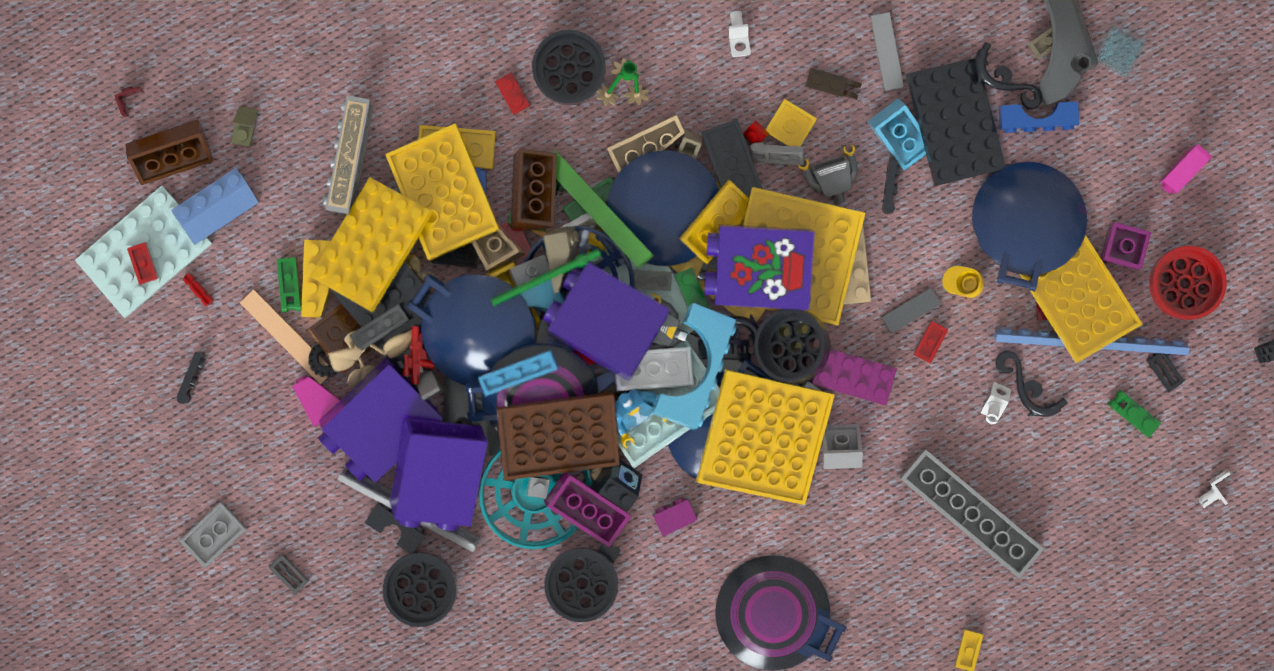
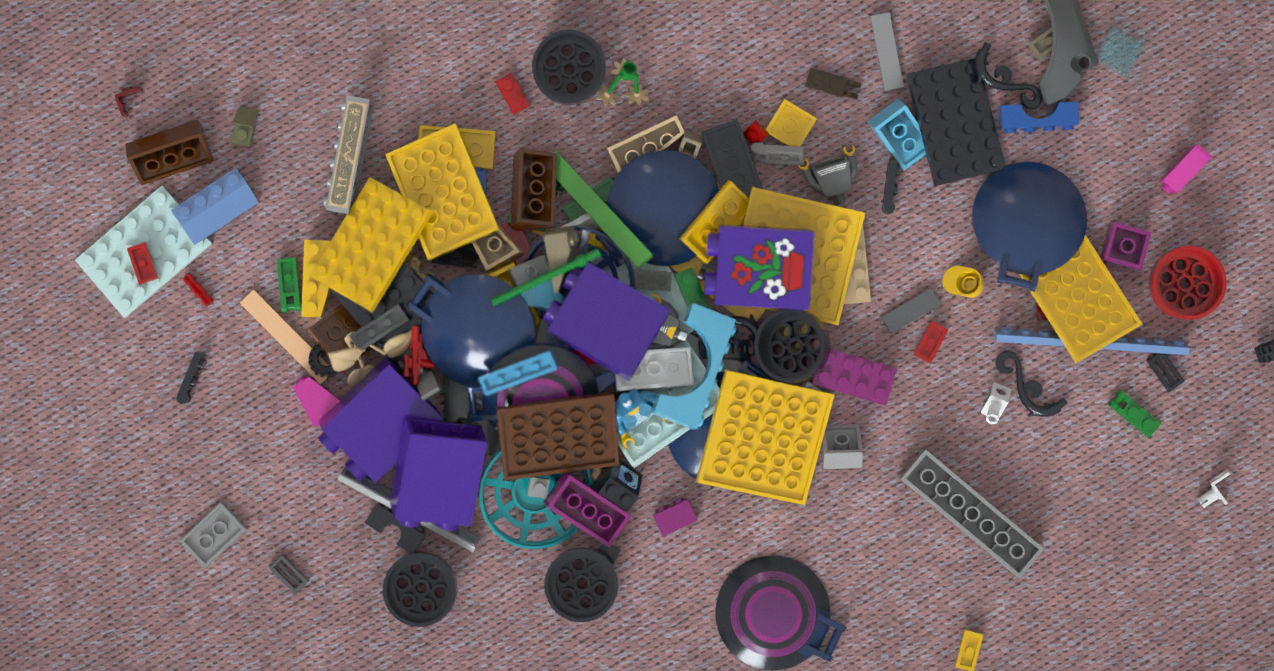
white bracket [729,11,751,57] -> none

